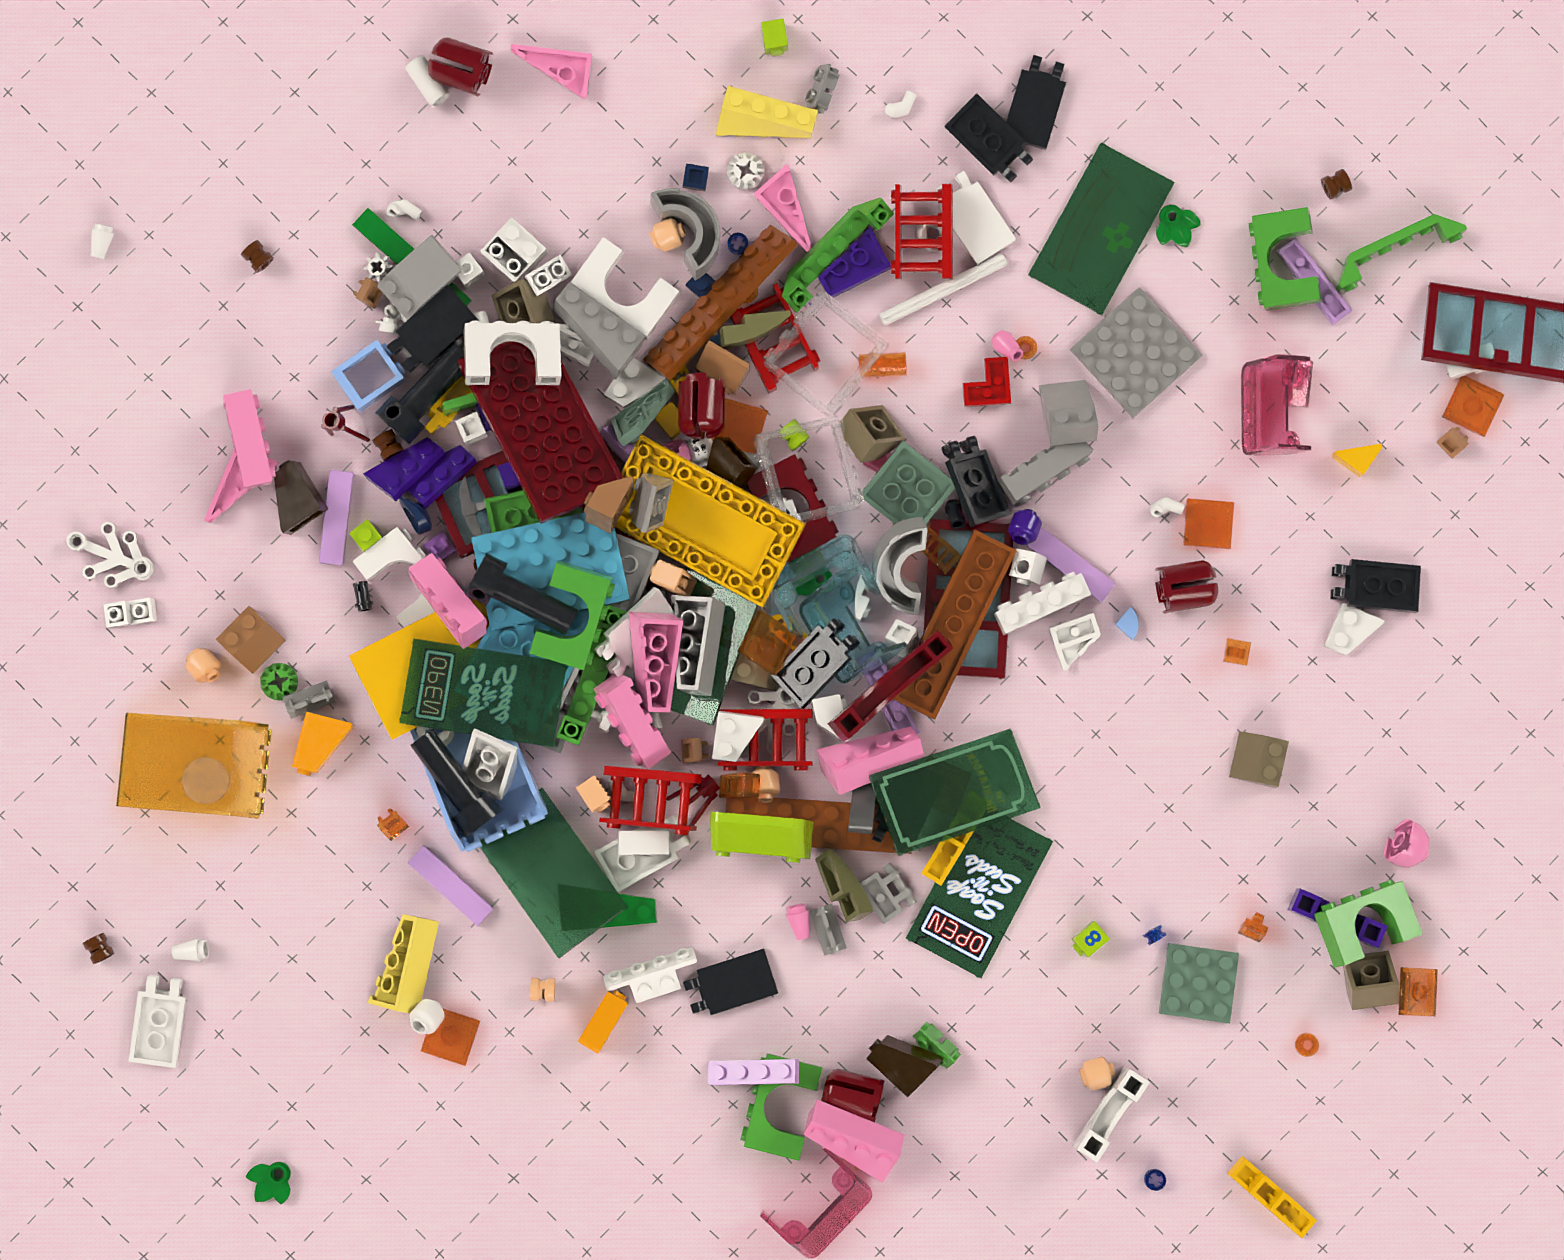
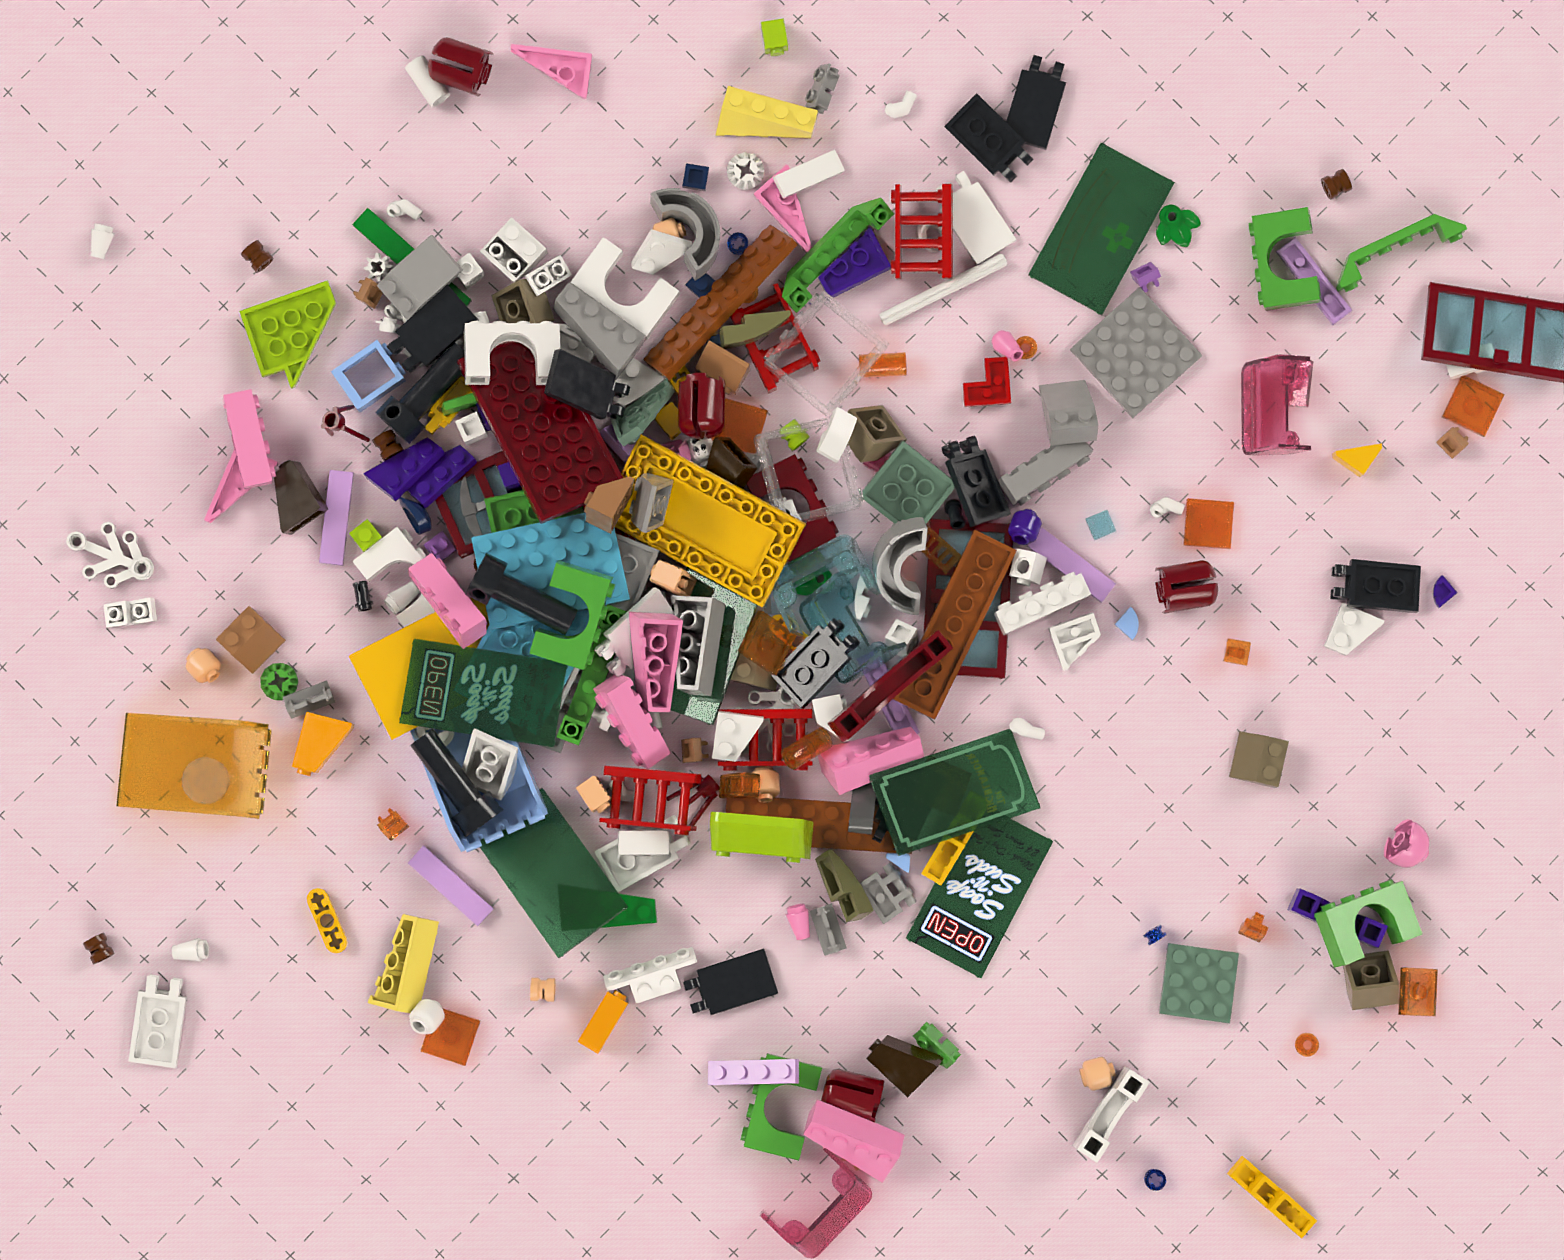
green plate [246,1161,291,1204] -> none
lime brick [1072,921,1110,958] -> none
none -> lime wing [239,280,336,389]
none -> yellow beam [307,888,348,953]
none -> white cone [384,582,420,615]
none -> black tile [544,349,630,420]
none -> white wing [631,229,692,275]
none -> white tile [773,150,845,199]
none -> clear orange pin [781,727,833,770]
none -> white slope [816,407,857,463]
none -> light blue slope [886,853,910,873]
none -> white arm [1009,718,1045,740]
none -> clear light blue tile [1085,510,1116,541]
none -> medium lavender tile [1130,262,1161,292]
none -> dark purple tile [1433,575,1458,608]

